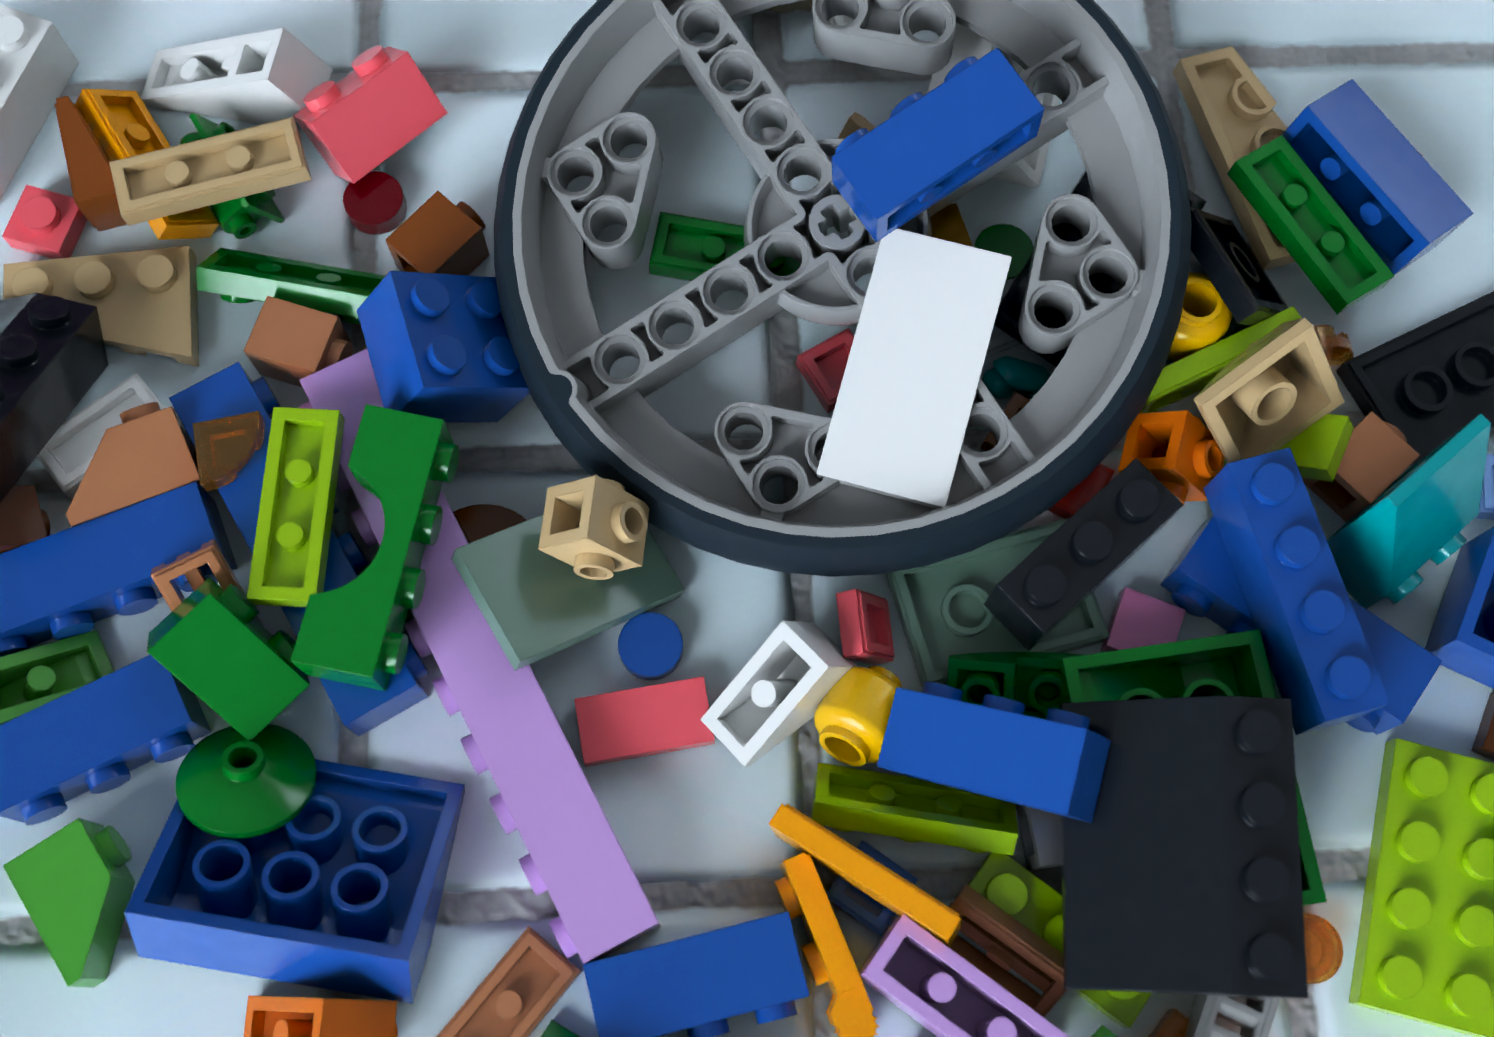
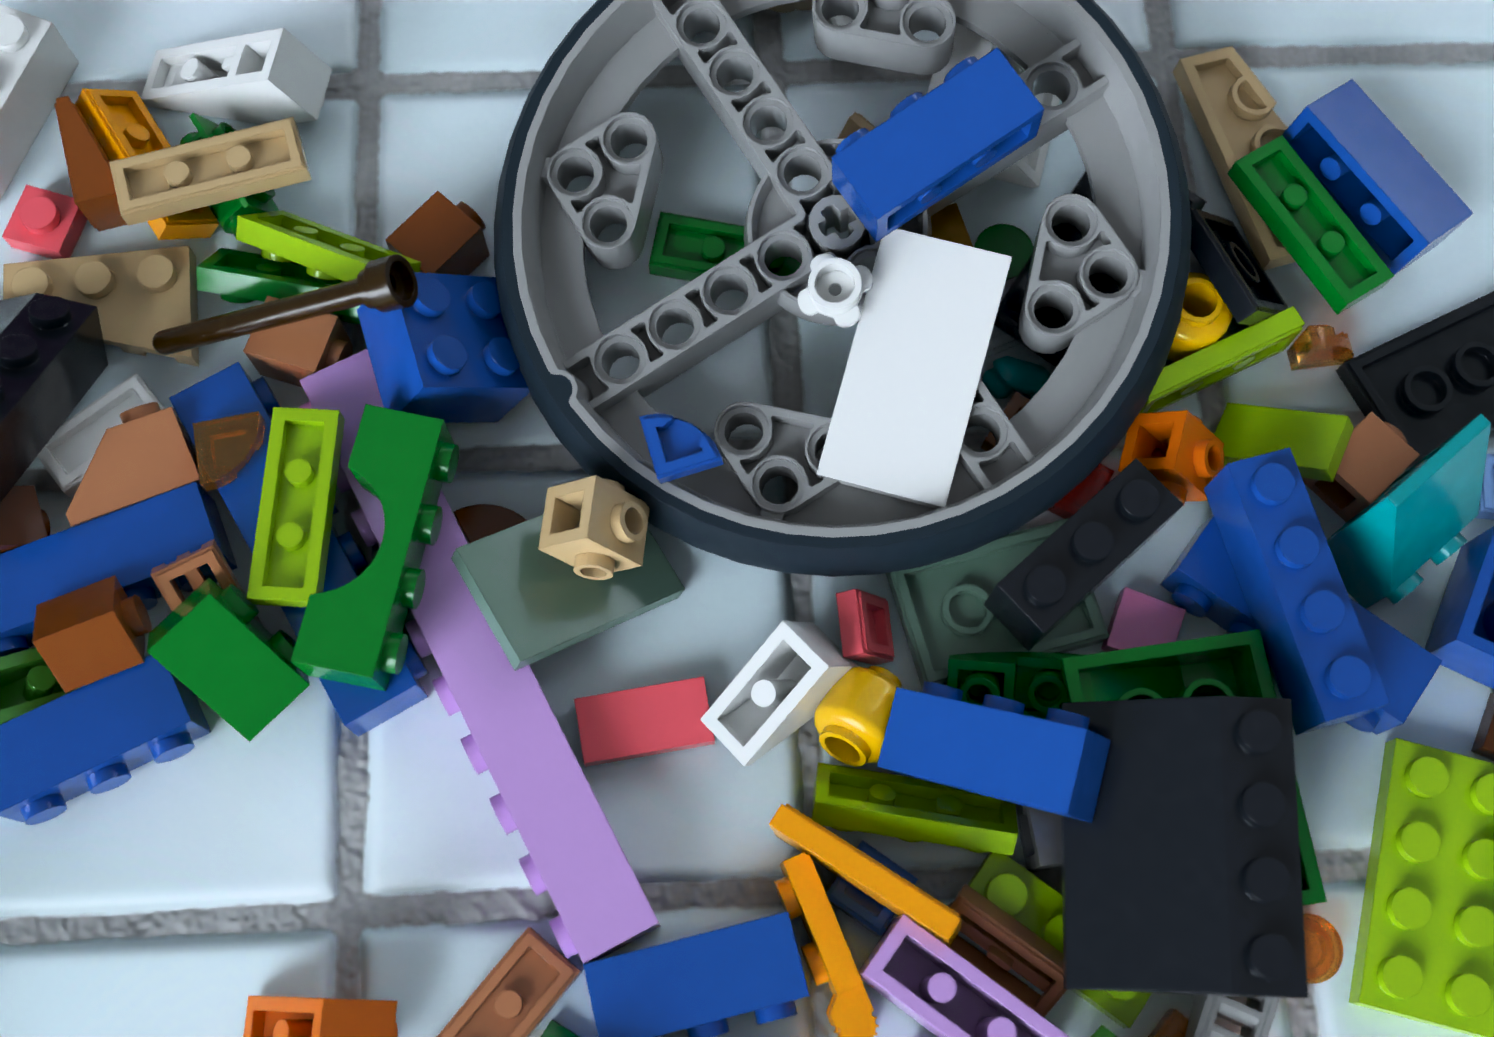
bright green slope [3,818,135,987] -> none
blue slope [124,759,465,1004] -> none
green dish [175,724,317,838] -> none
coral brick [293,45,447,184] -> none
dark red tile [343,171,407,235] -> none
blue tile [618,612,683,680] -> none
coral tile [796,328,854,413] -> none
tan slope [1193,318,1345,463] -> none
none -> dark orange brick [32,575,152,693]
none -> dark brown piece [152,254,418,355]
none -> lime plate [236,210,421,281]
none -> blue tile [639,414,724,484]
none -> white plate [797,253,873,328]

